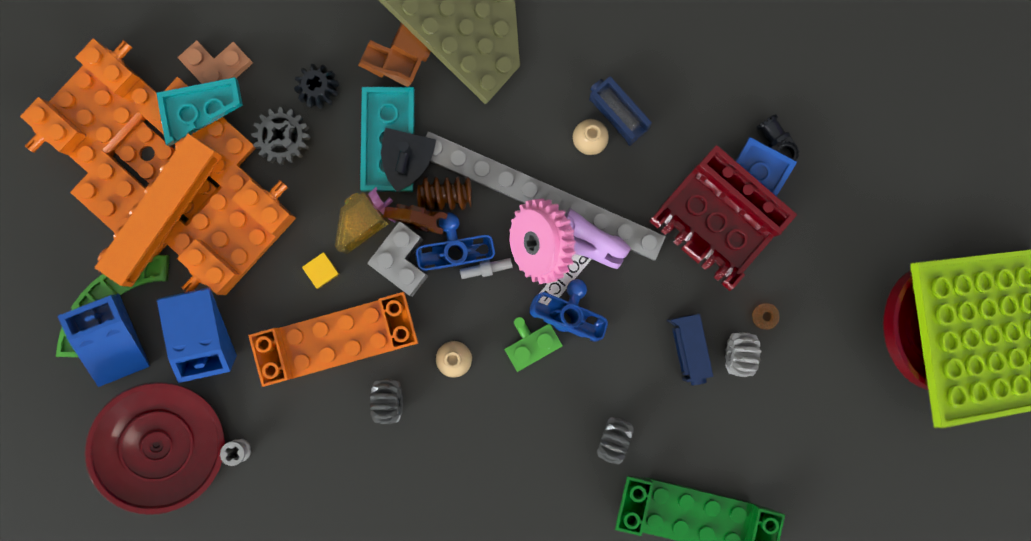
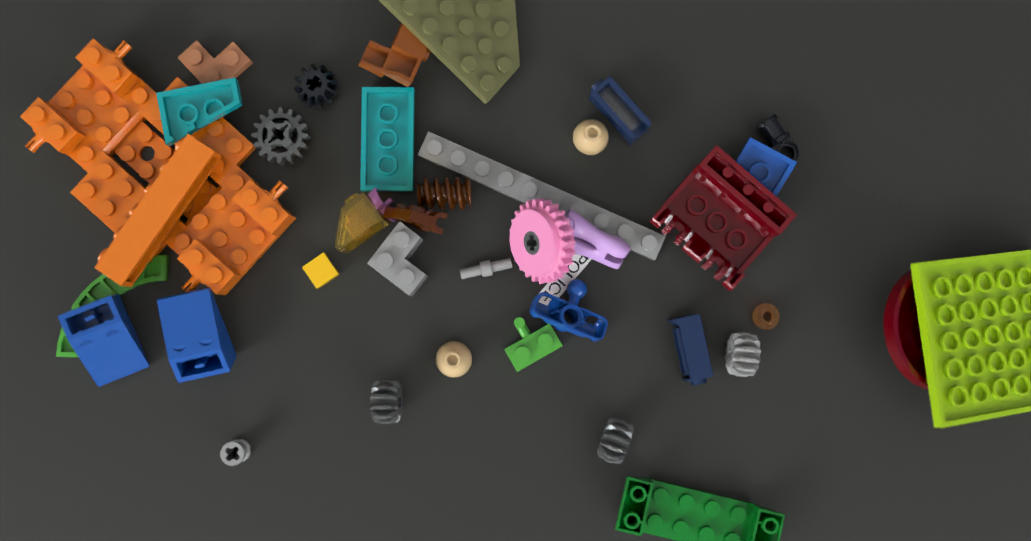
dark red container [85,382,225,514] -> none
orange slope [248,292,418,387] -> none
black shield [381,128,436,192] -> none
blue piece [415,212,495,271] -> none

